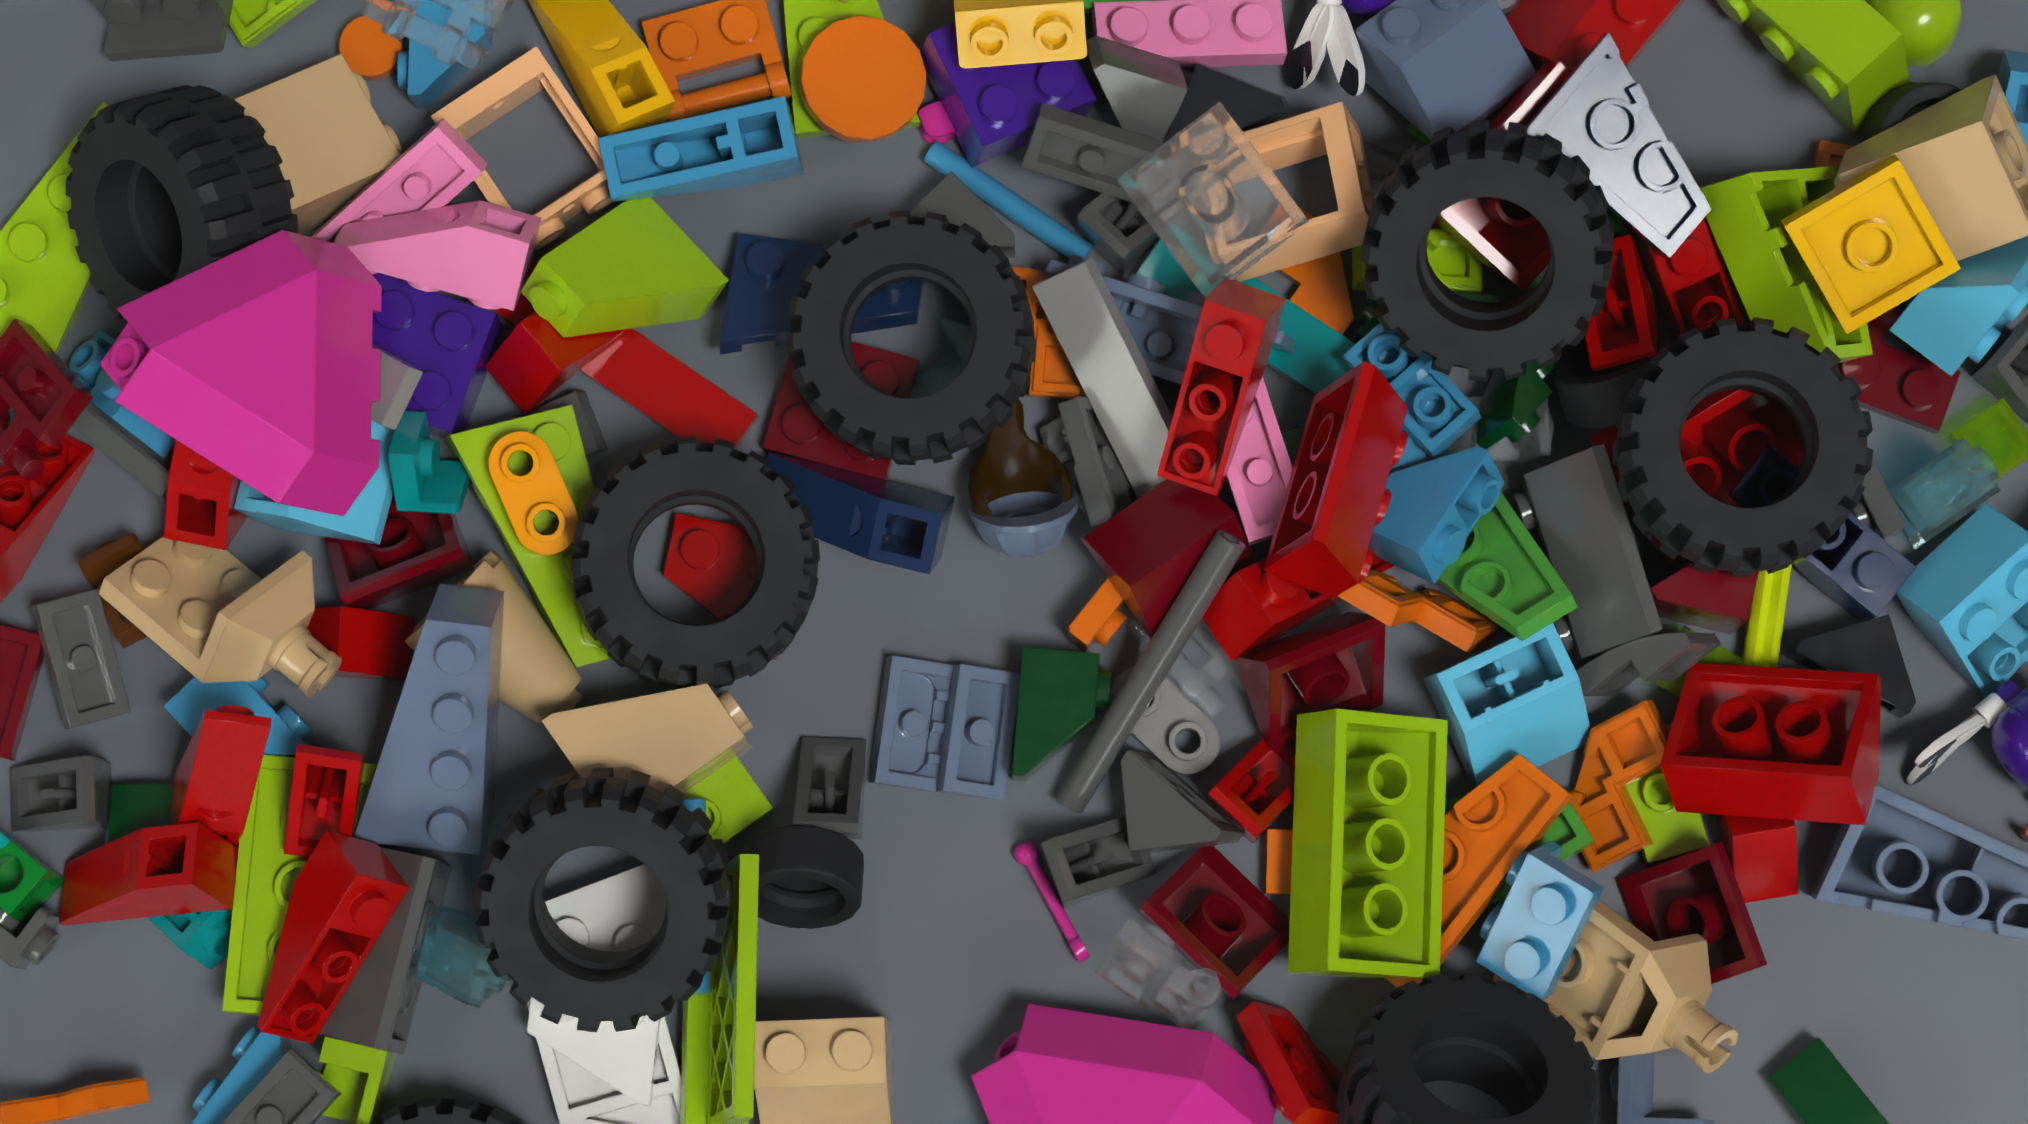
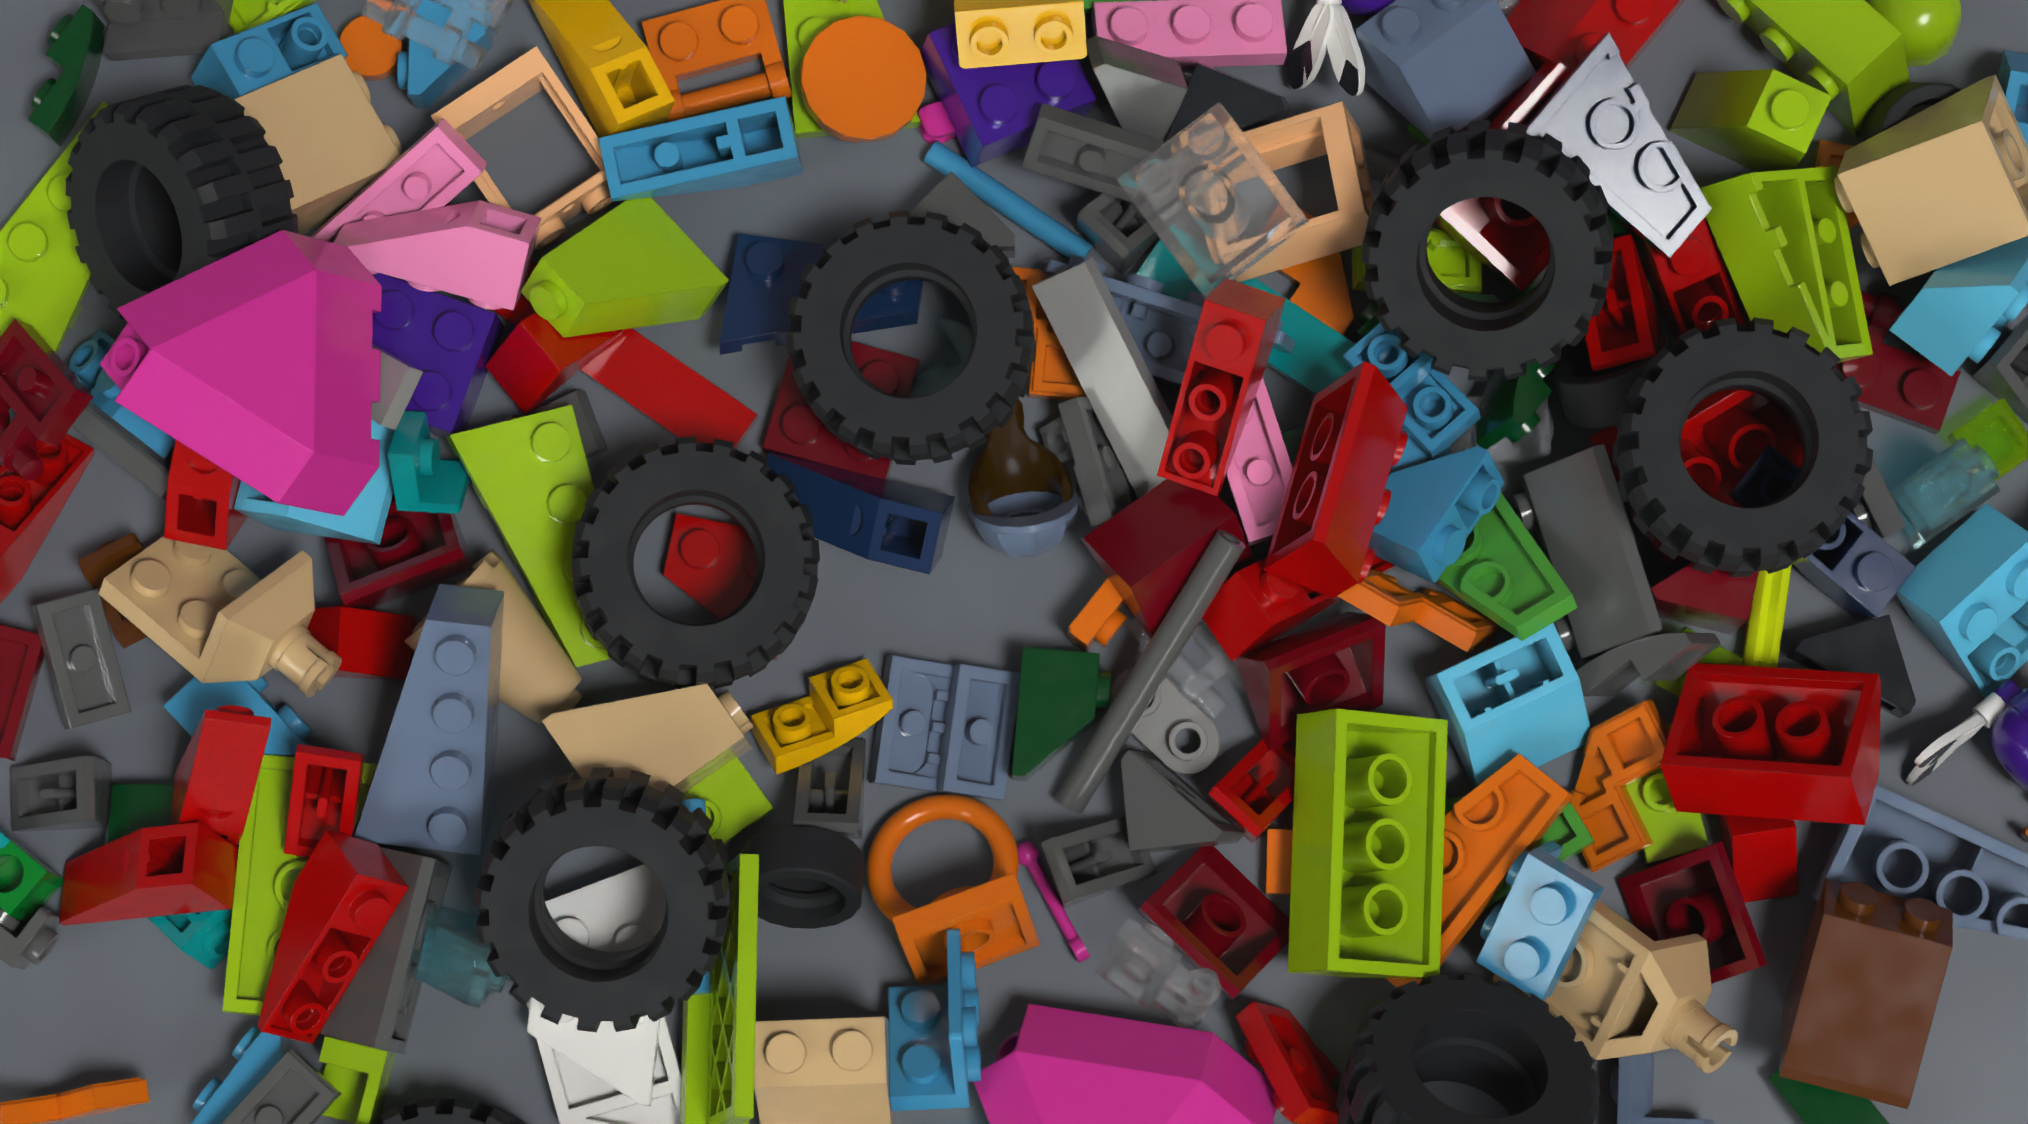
light orange plate [488,431,579,556] -> none
yellow plate [1780,154,1961,334] -> none
none -> dark green slope [28,4,105,147]
none -> dark azure slope [190,3,348,99]
none -> yellow slope [751,658,893,775]
none -> orange tile [866,794,1040,986]
none -> dark azure bracket [889,929,981,1111]
none -> lime slope [1669,69,1832,172]
none -> reddish brown slope [1779,878,1953,1109]

